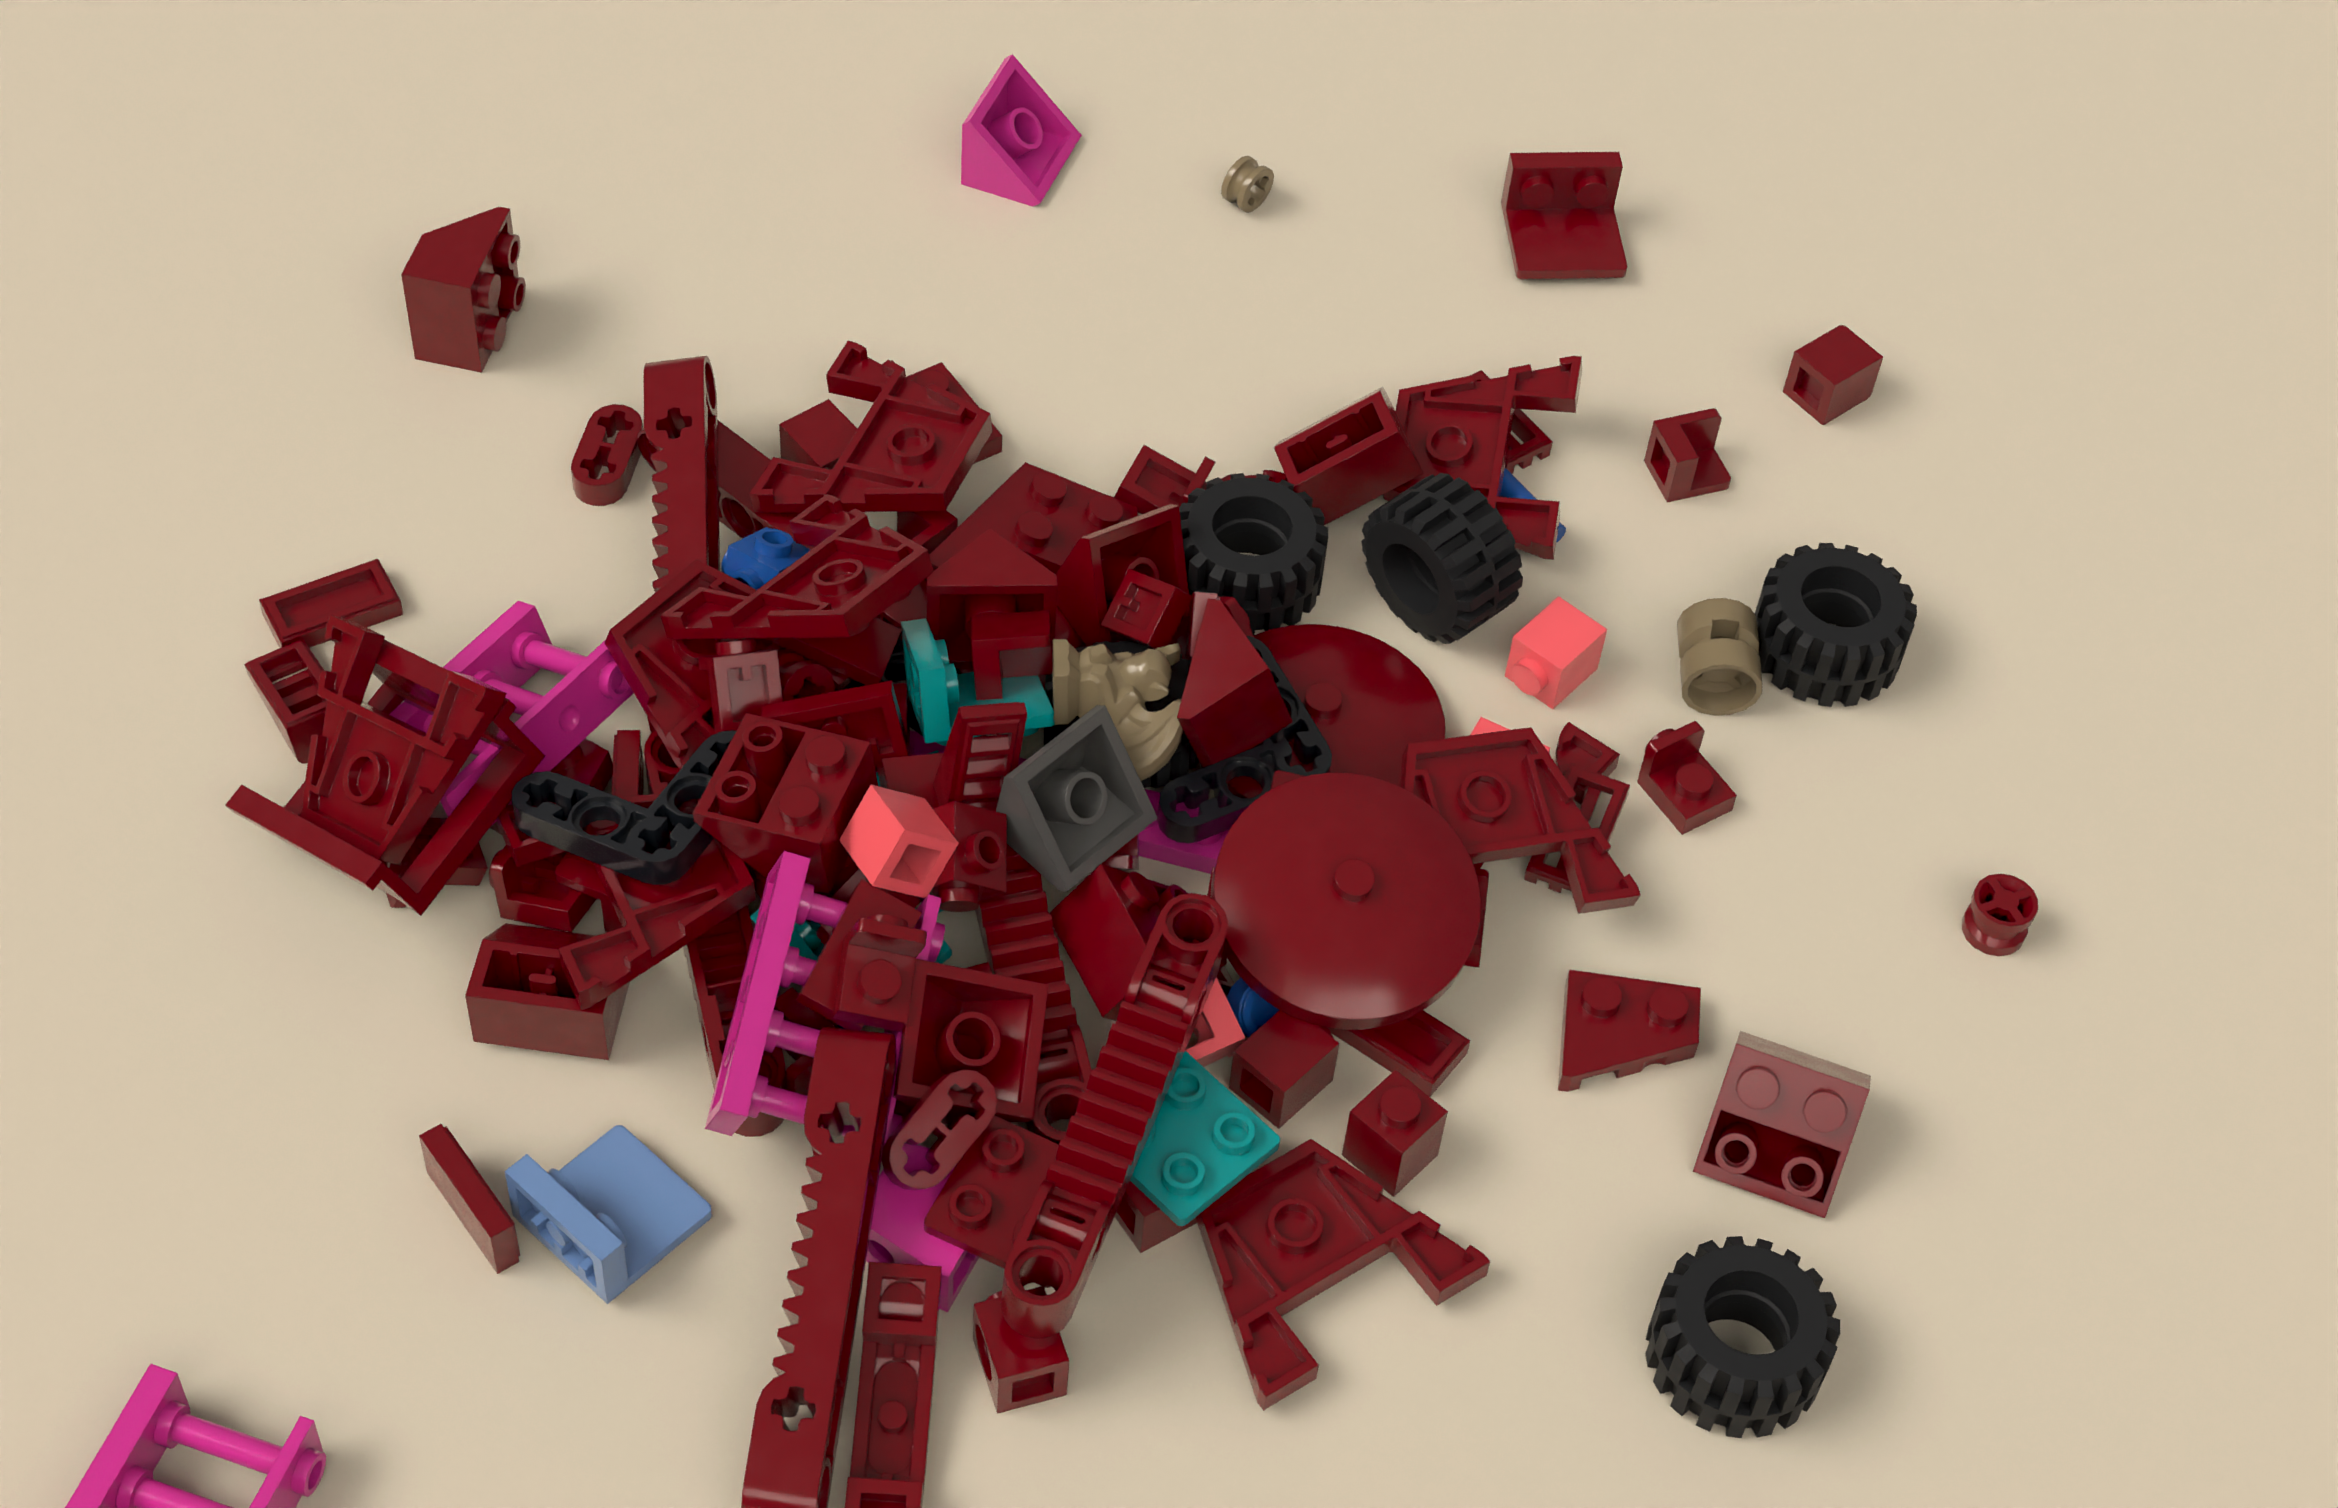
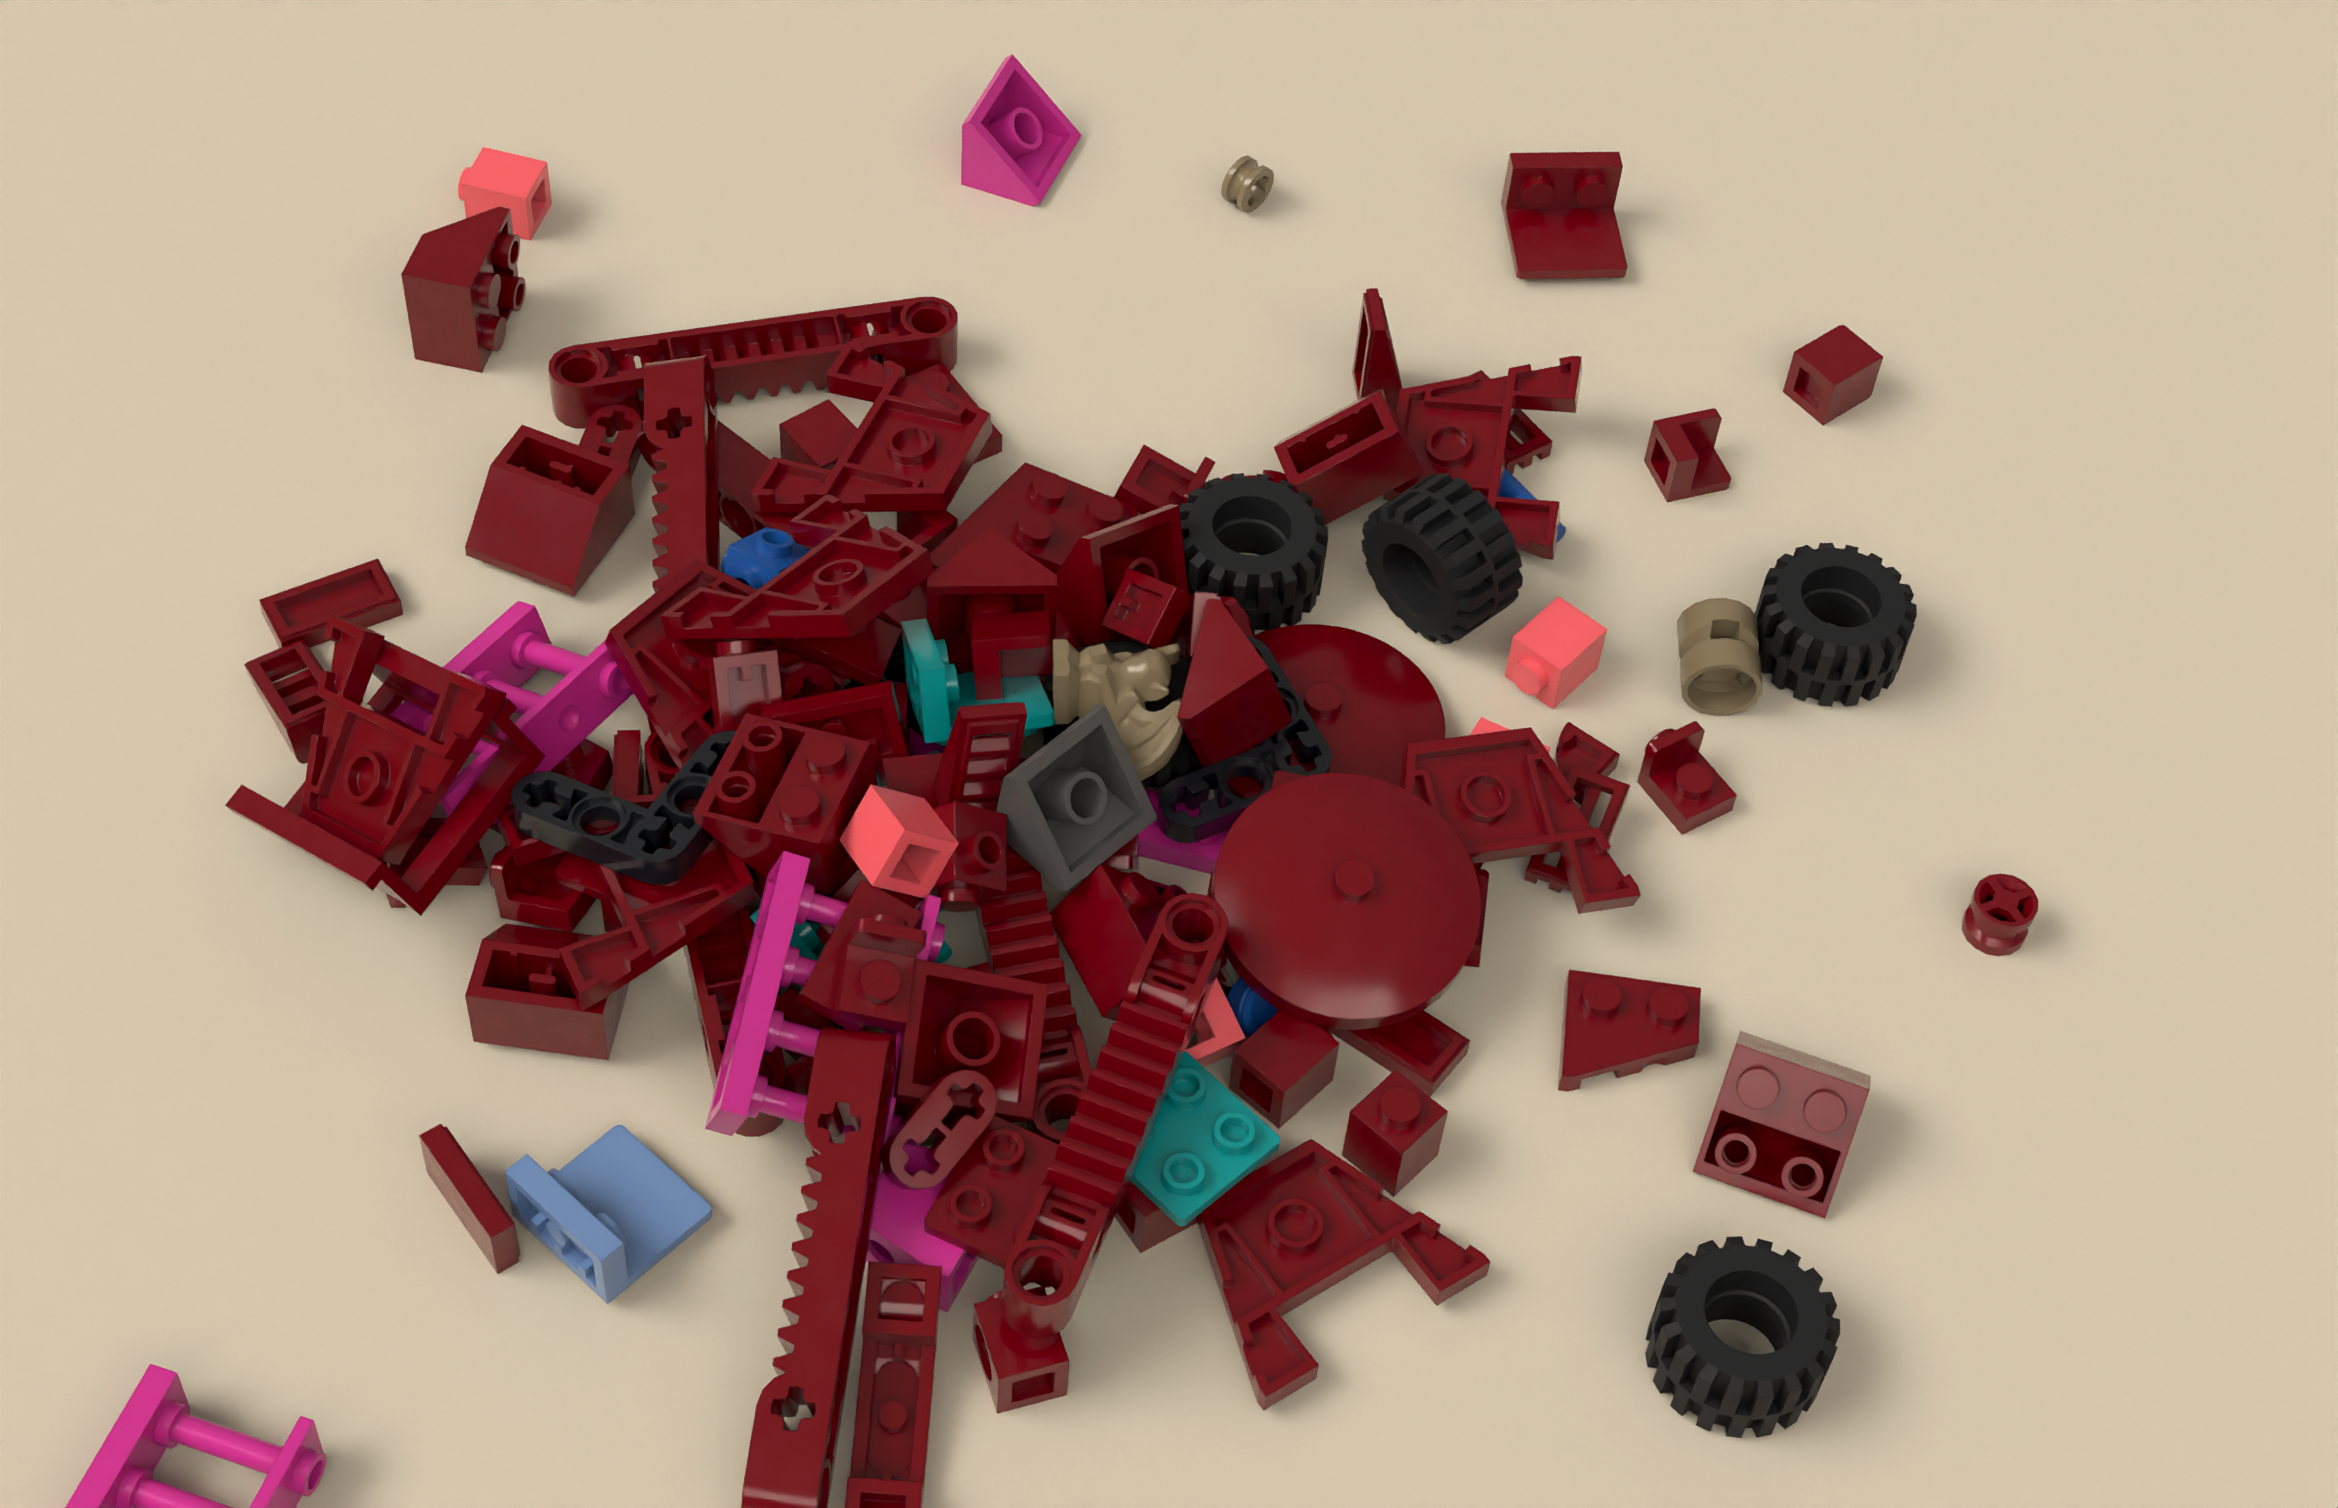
none -> coral brick [458,147,552,241]
none -> dark red slope [465,425,635,597]
none -> dark red gear [548,297,958,429]
none -> dark red slope [1352,288,1403,410]

